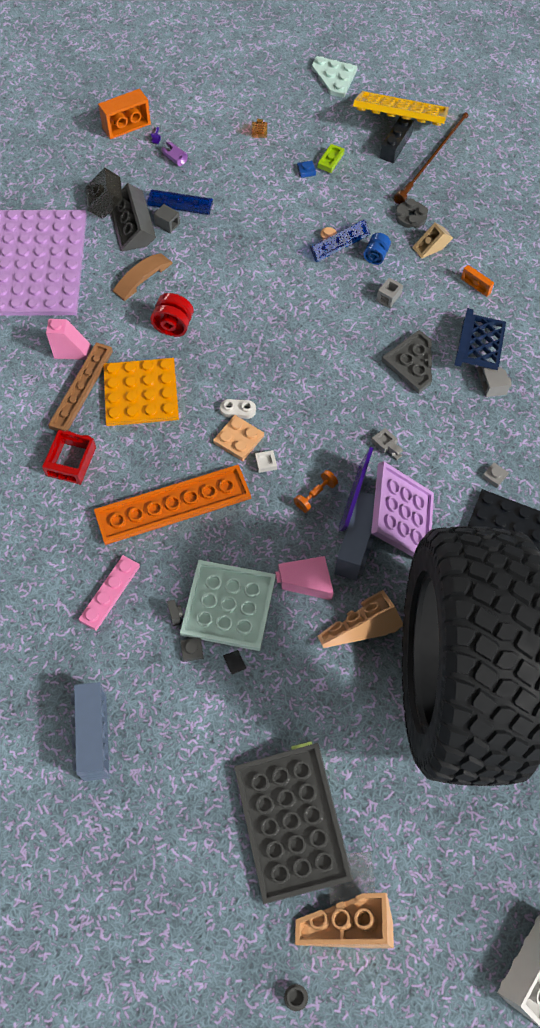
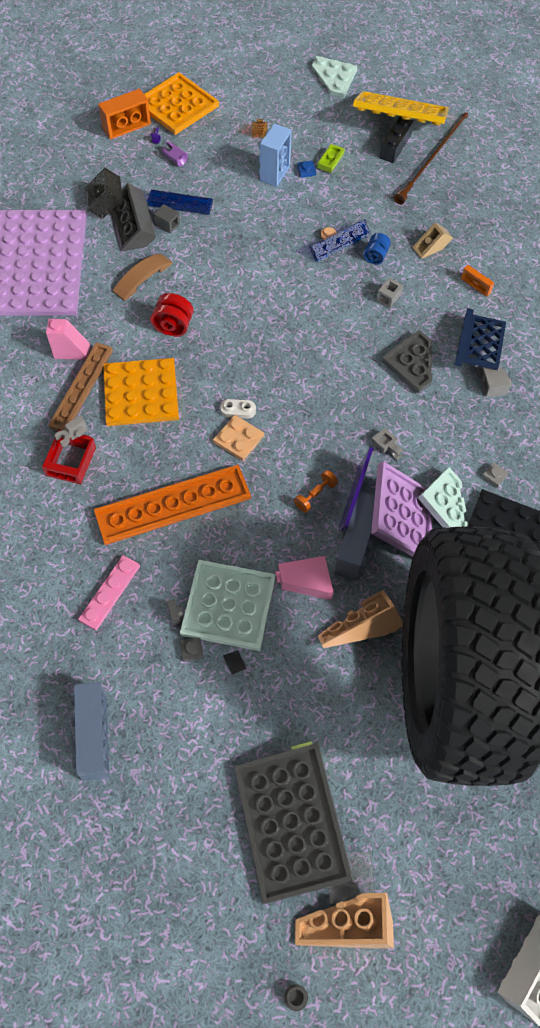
white plate [255,450,277,473] -> none
dark grey plate [396,198,428,228] -> none
none -> light grey plate [54,415,87,447]
none -> light orange plate [144,72,219,135]
none -> light blue brick [259,124,292,187]
none -> light aqua plate [418,467,468,528]

